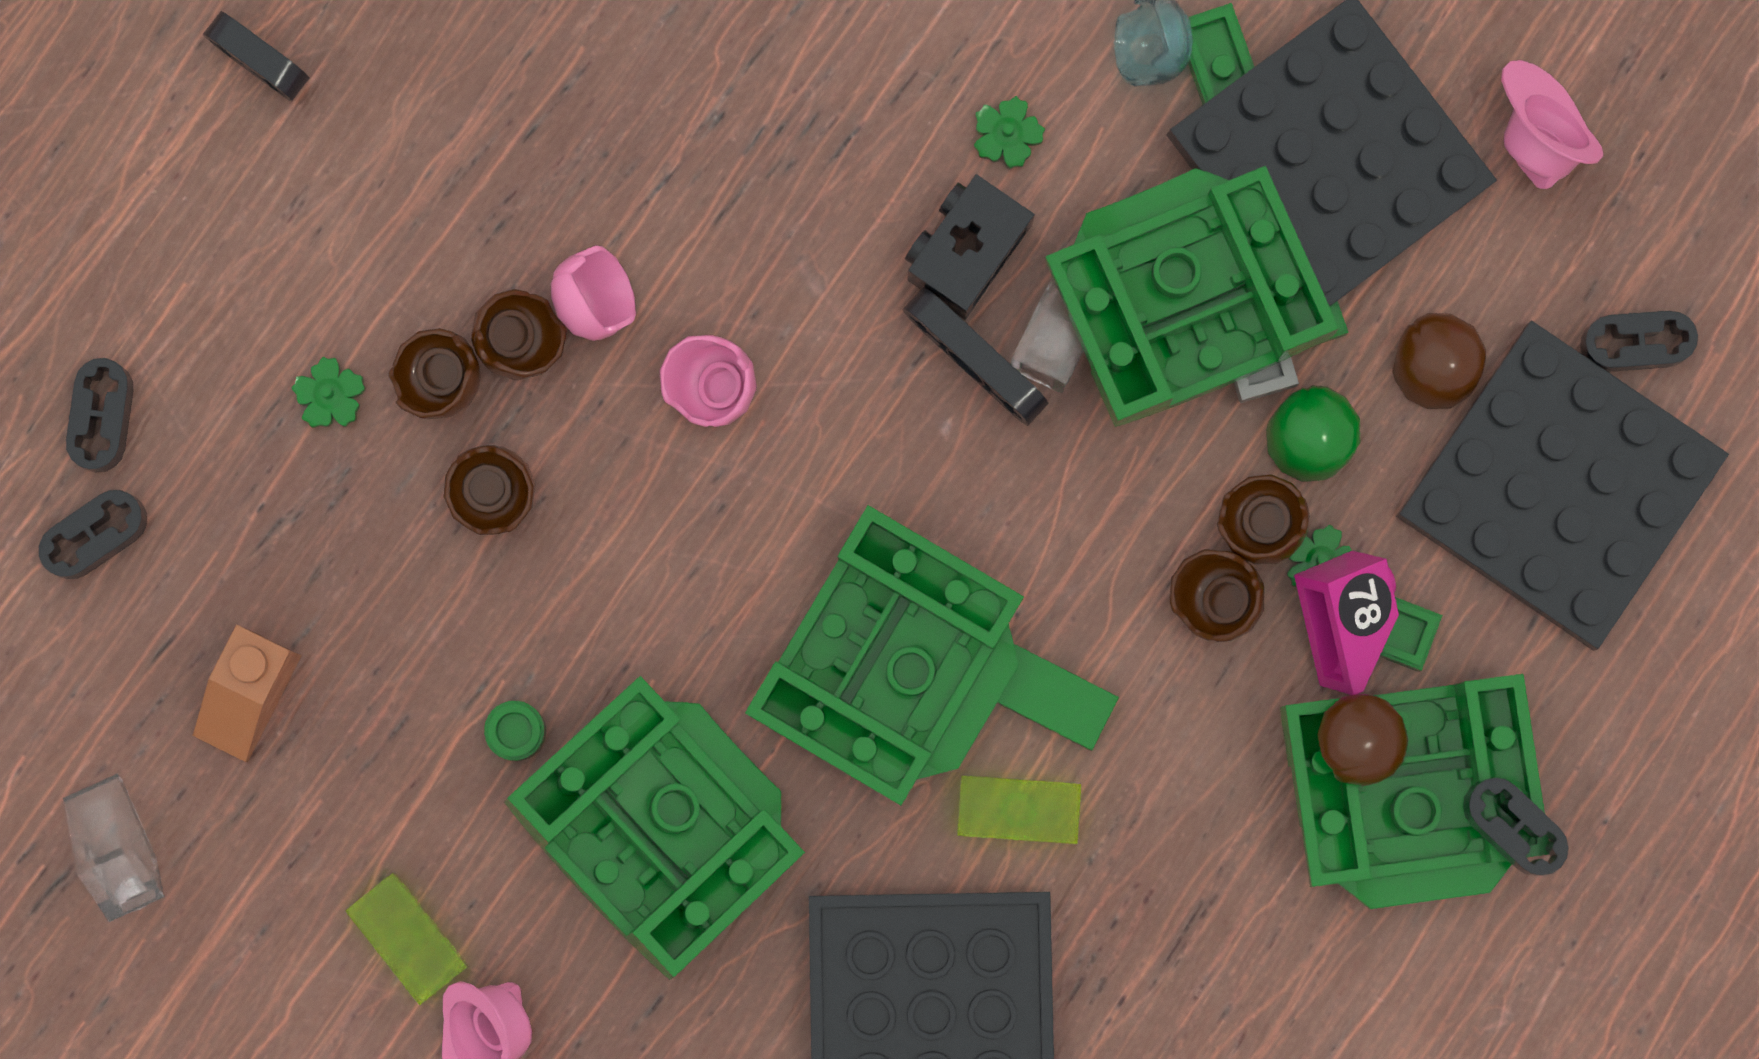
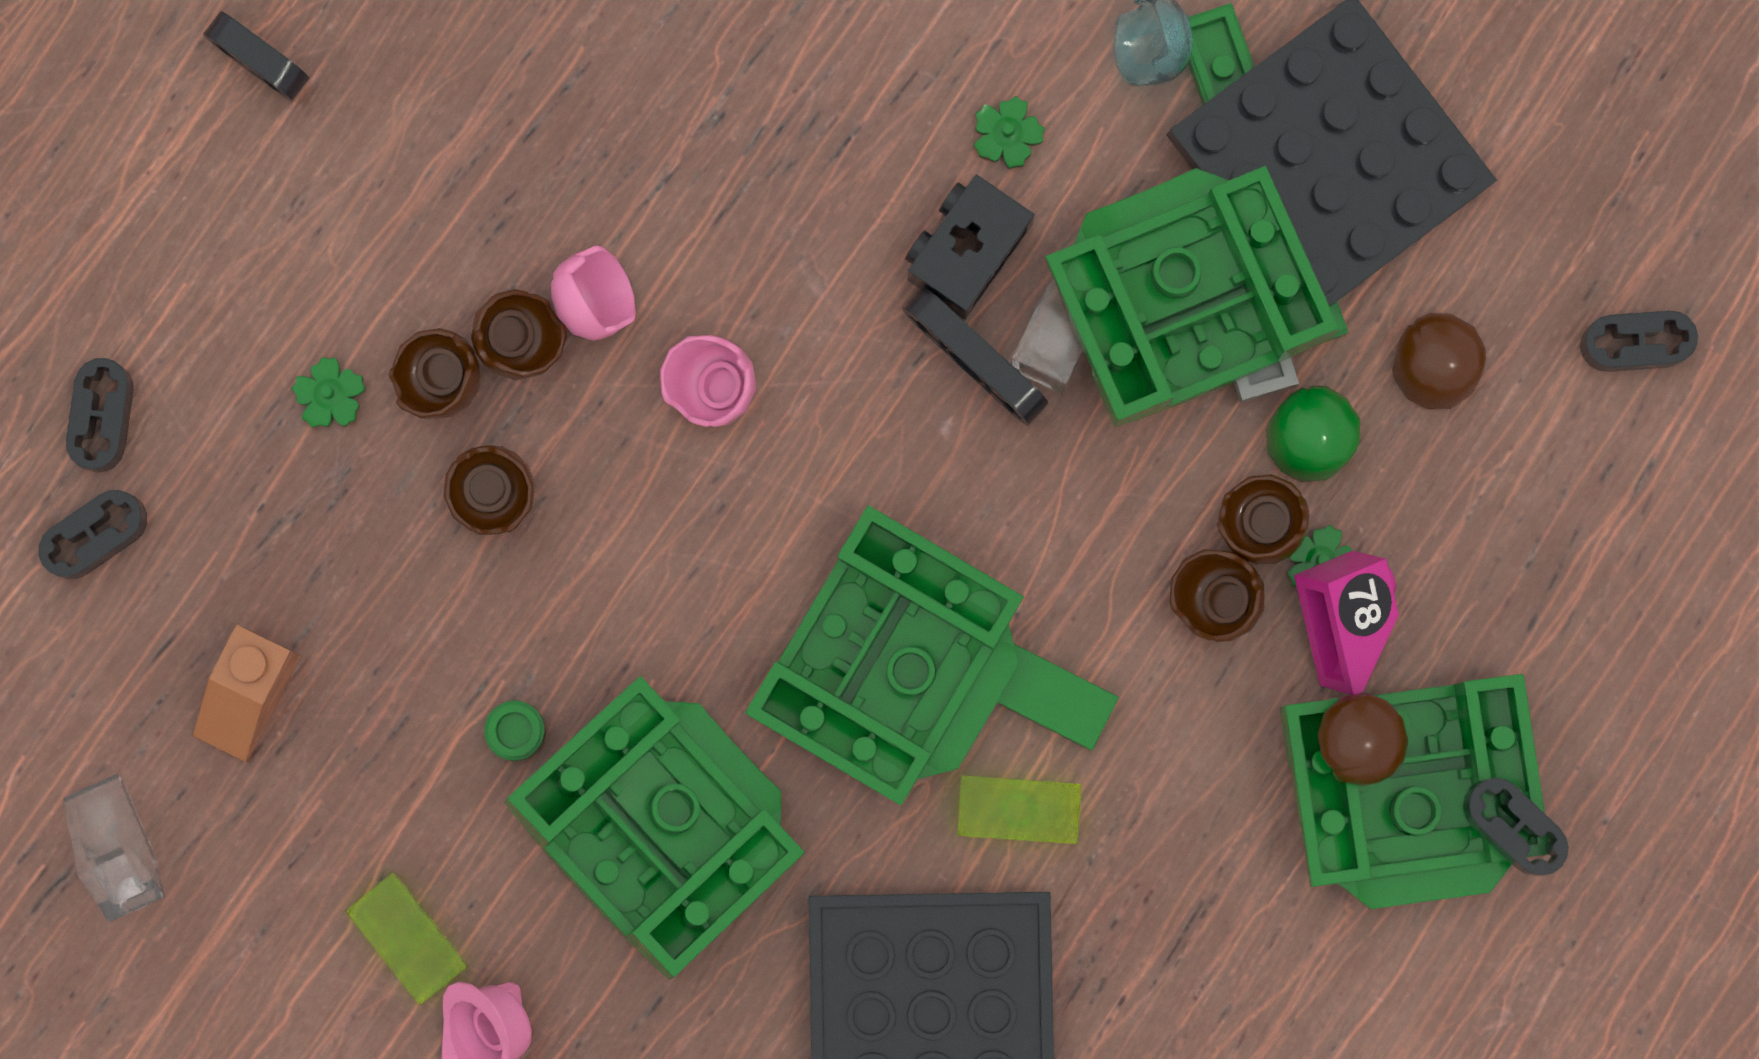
green tile [1380,597,1443,672] -> none
black plate [1396,320,1729,651] -> none
bright pink piece [1501,60,1603,189] -> none

